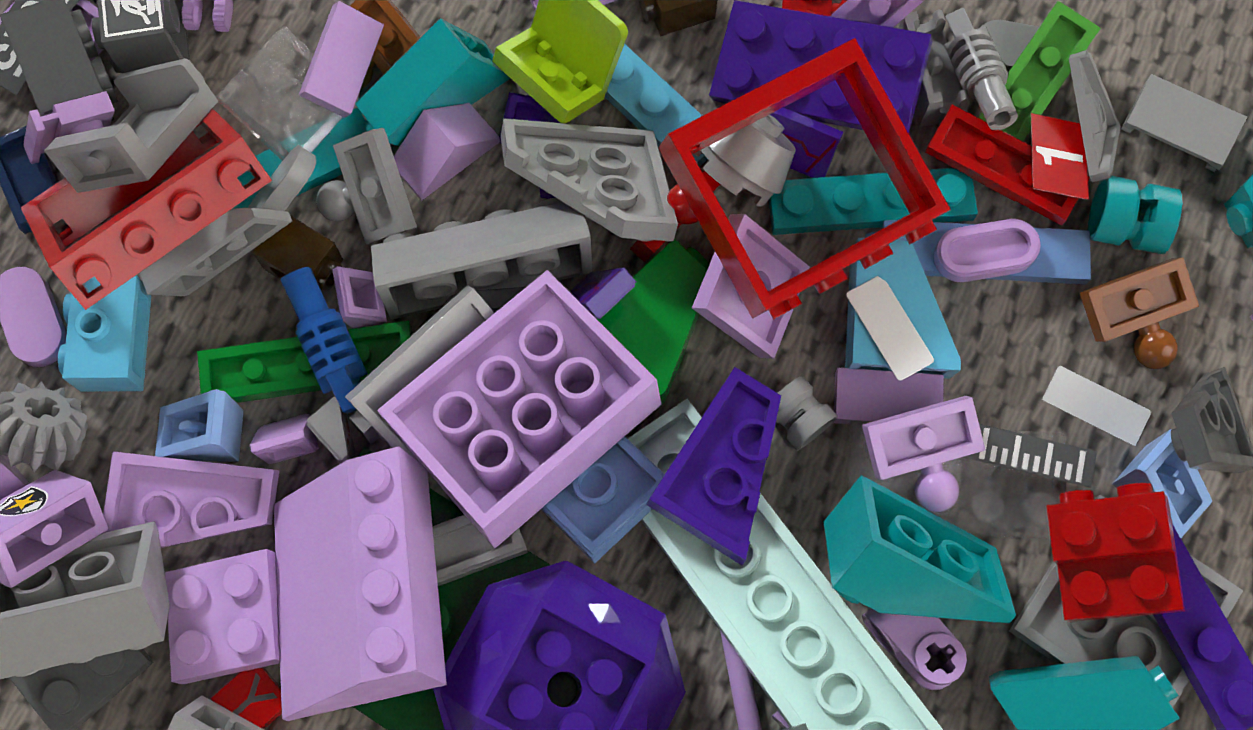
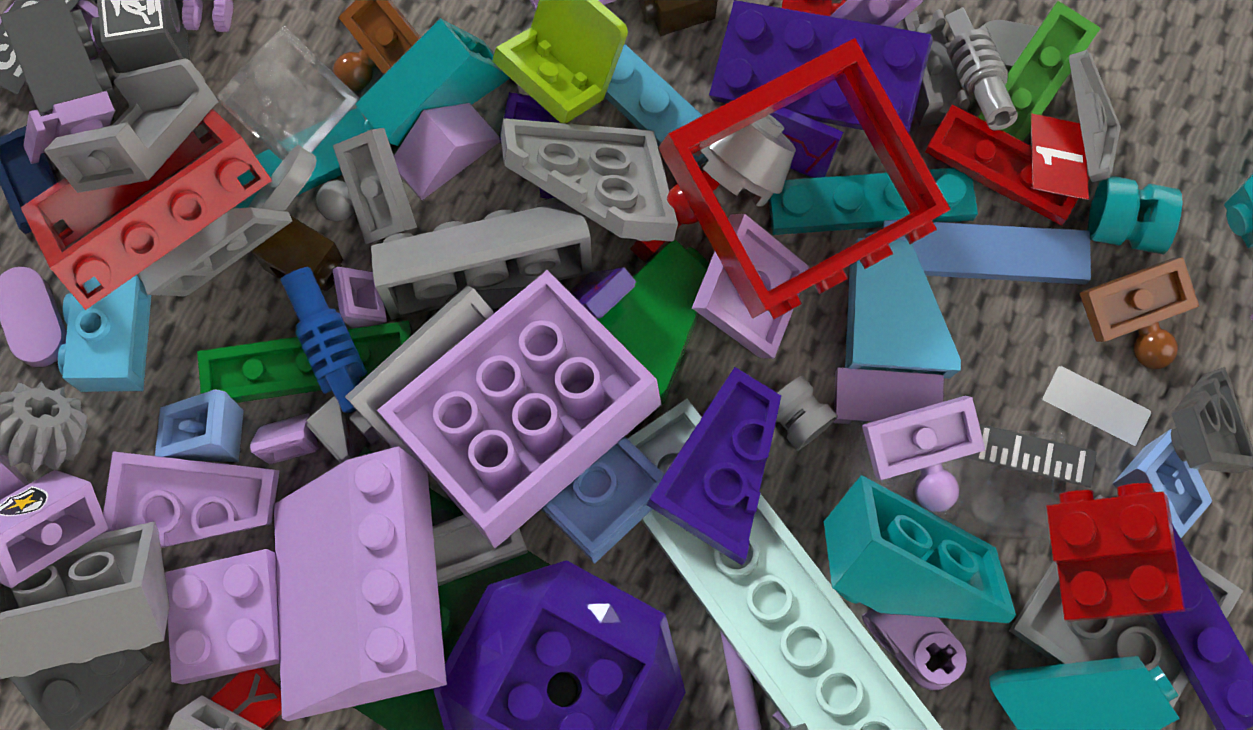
lavender tile [299,1,384,118] -> none
white sticker [847,276,934,381] -> none
lavender tile [934,219,1041,282] -> none
light grey hinge [1121,74,1247,172] -> none

